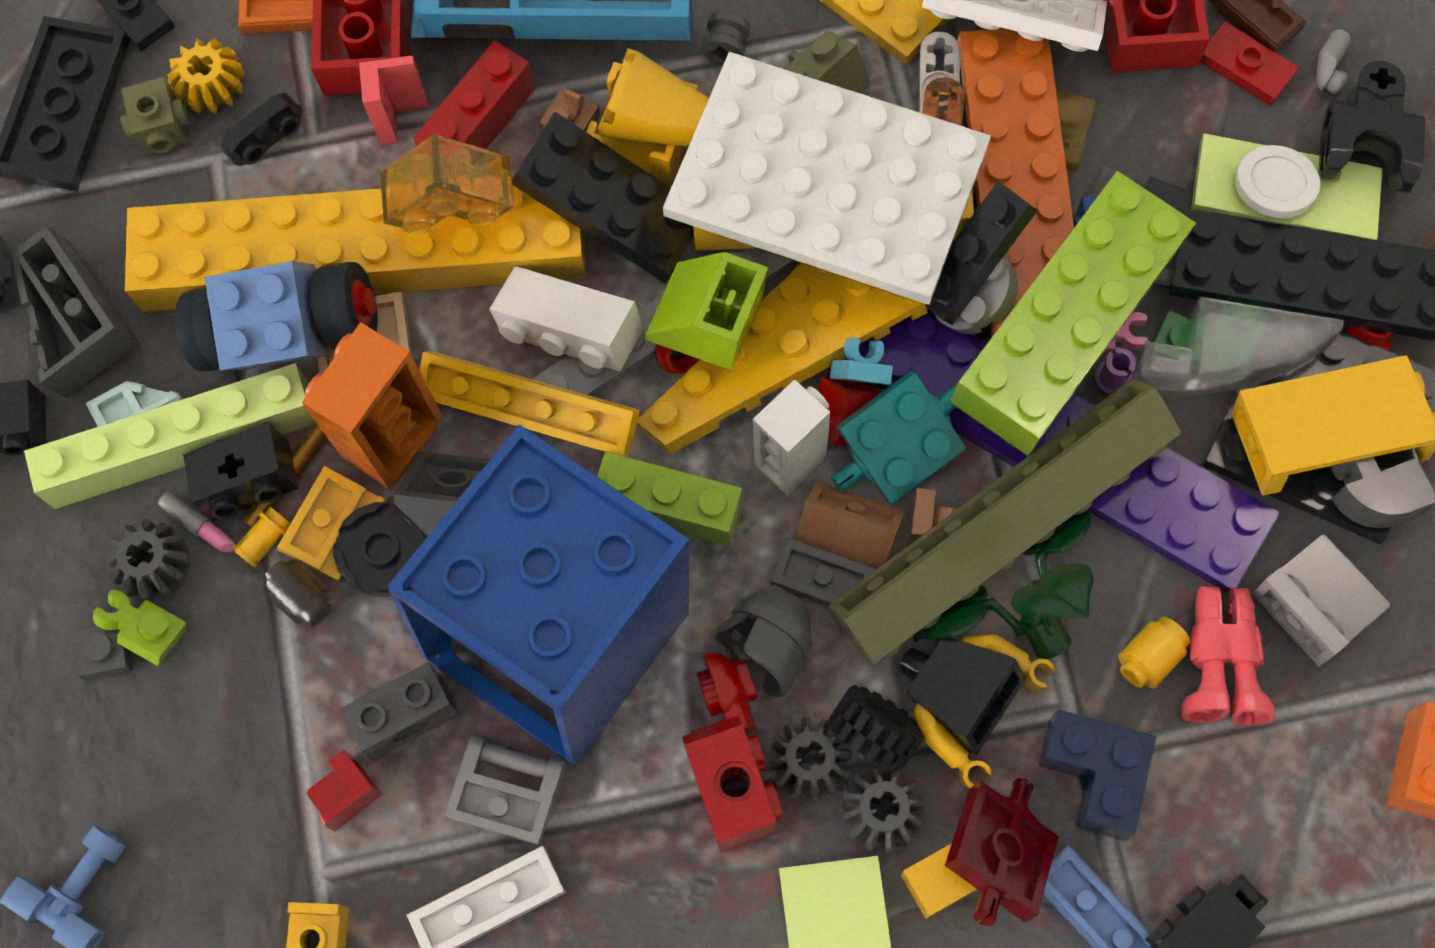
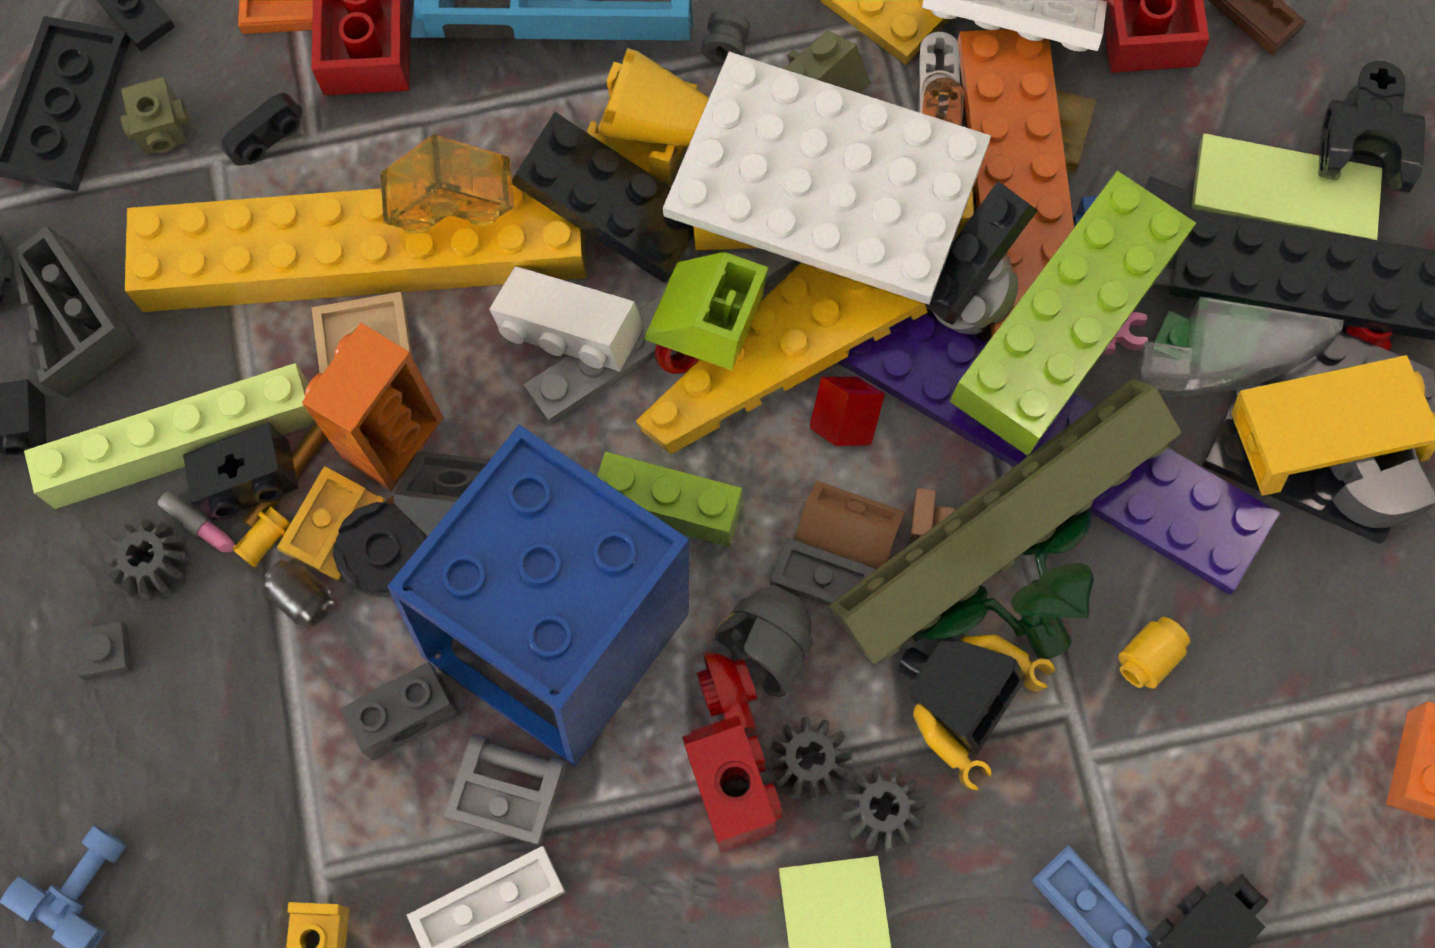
light aqua tile [86,381,183,427] -> none
lime plate [93,589,187,666] -> none
yellow gear [167,37,245,114] -> none
brick [175,261,378,372] -> none
red panel [307,749,382,832] -> none
coral panel [359,56,430,145] -> none
red brick [413,40,536,183] -> none
yellow plate [419,351,640,457] -> none
medium nougat tile [539,88,600,132] -> none
white brick [753,379,830,496] -> none
black tyre [828,685,925,772] -> none
medium azure tile [830,338,893,385] -> none
teal plate [830,371,967,504] -> none
yellow brick [900,843,977,920] -> none
dark red plate [945,778,1059,926] -> none
dark blue brick [1039,709,1157,841] -> none
medium lavender pin [1095,348,1136,395] -> none
coral piece [1181,586,1275,726] -> none
red plate [1200,21,1299,106] -> none
white piece [1235,145,1320,219] -> none
light grey bracket [1251,535,1390,667] -> none
light grey arm [1315,29,1351,95] -> none

